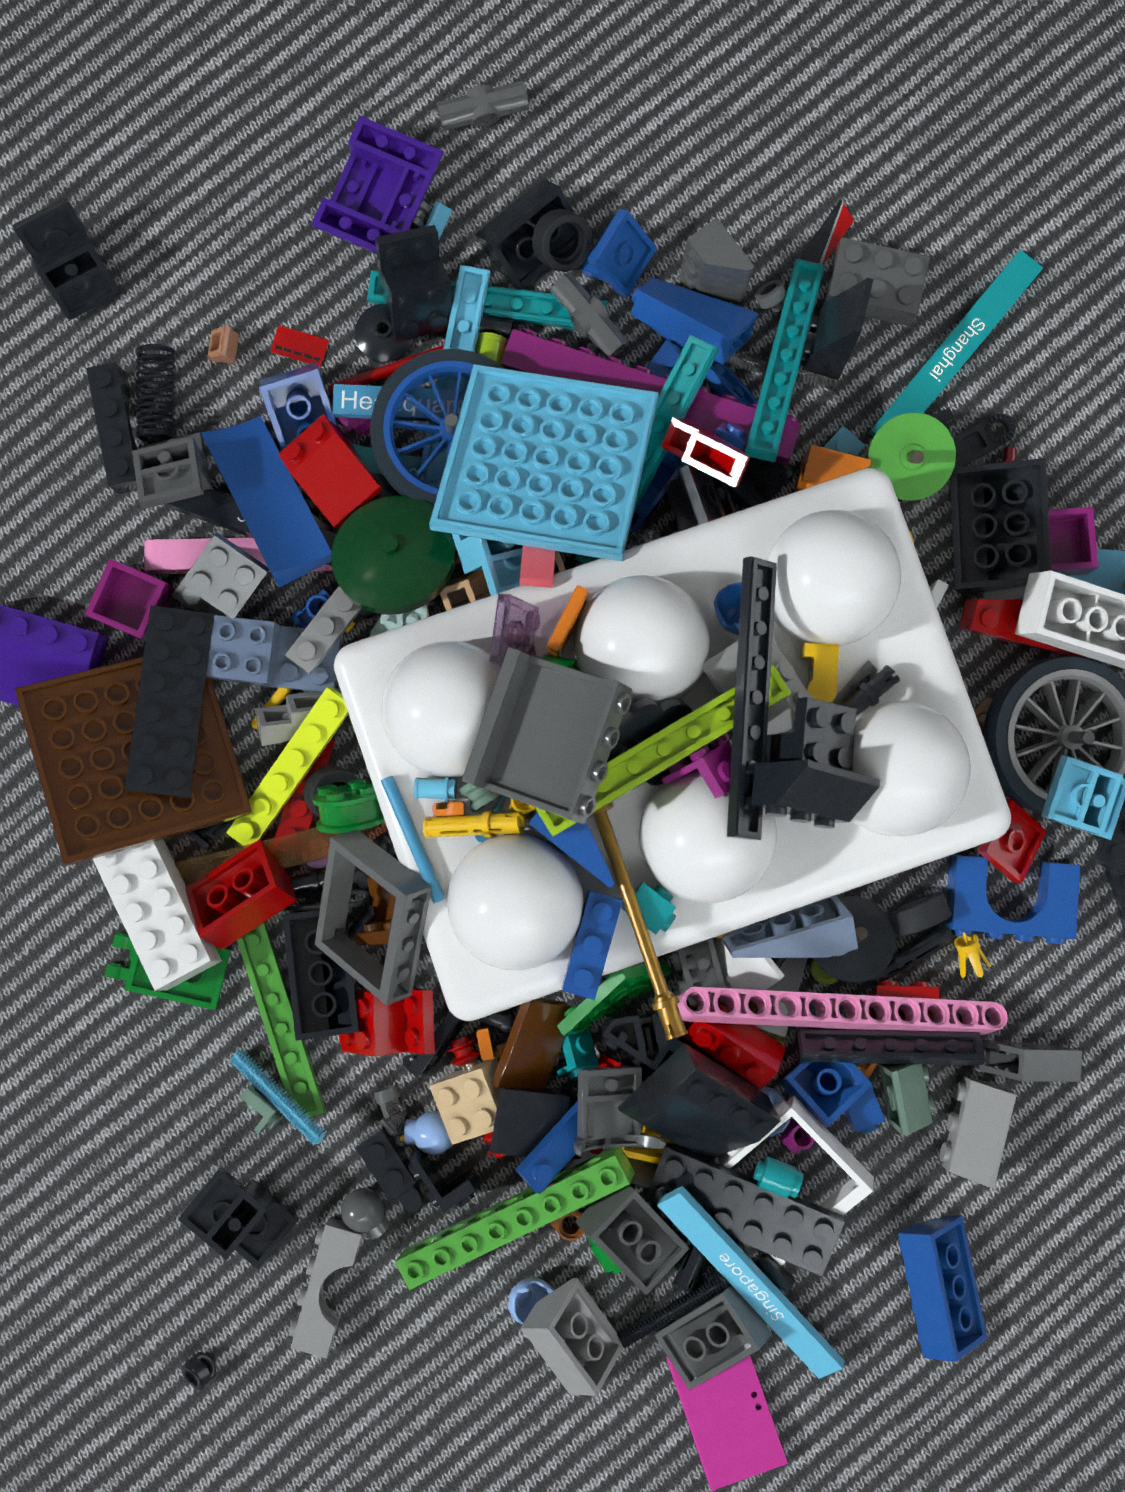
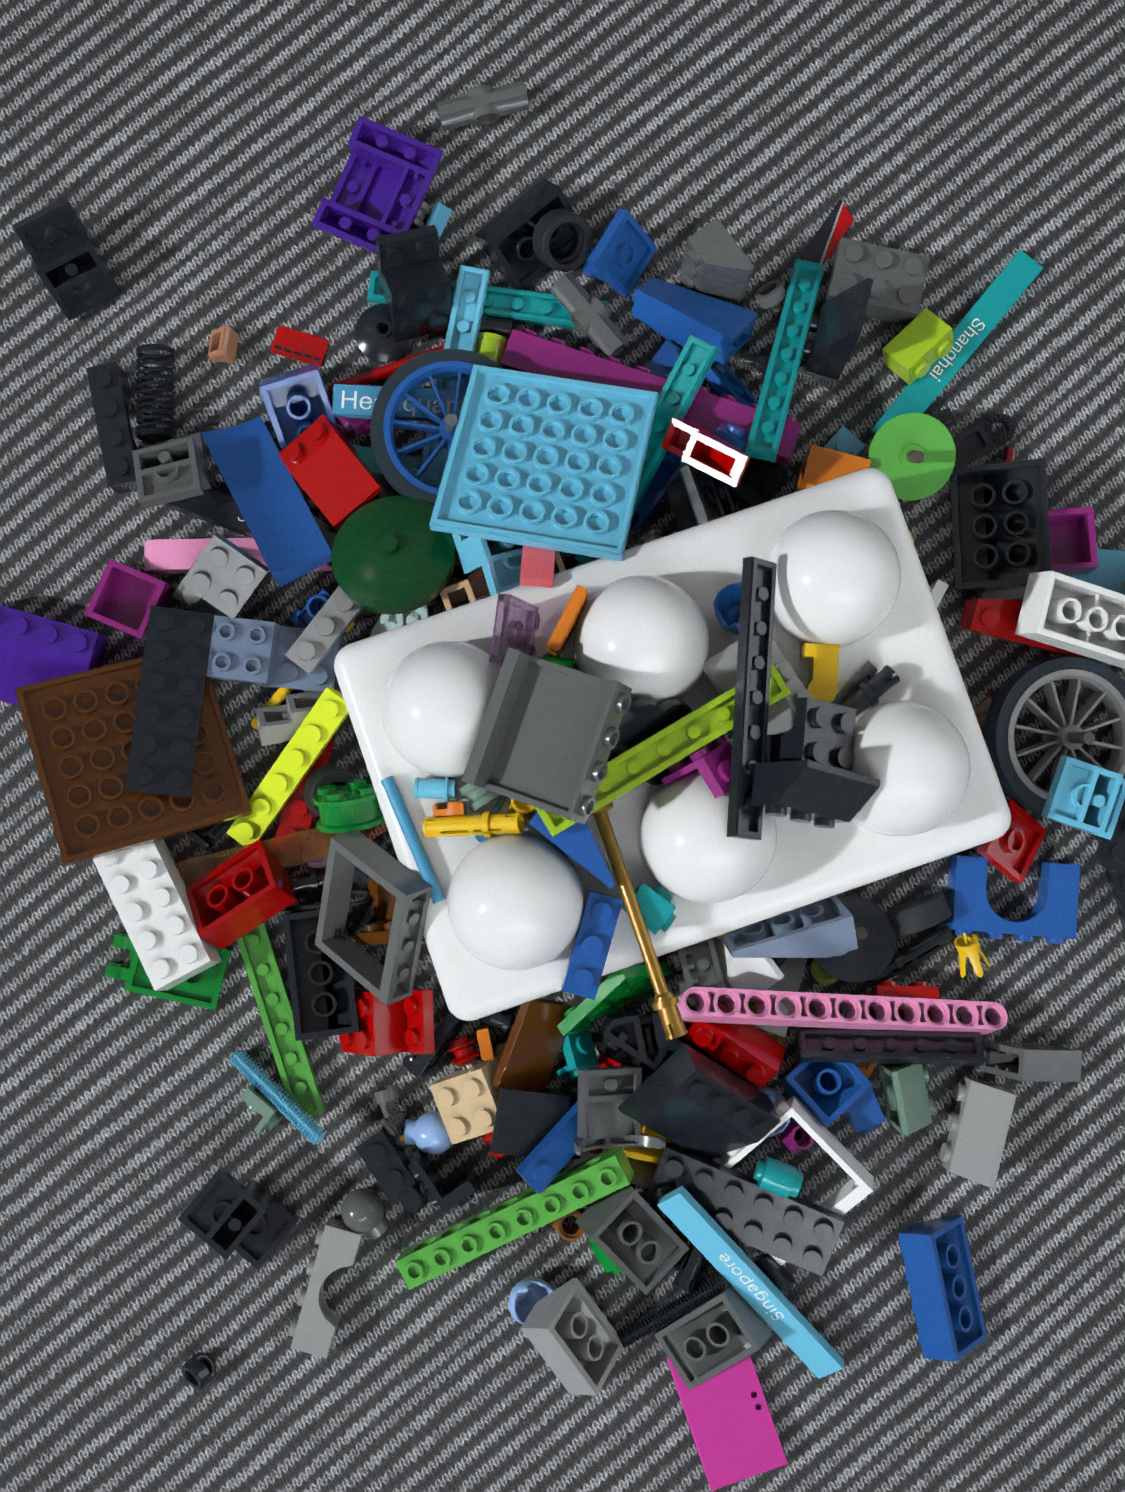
none -> lime brick [882,308,953,385]

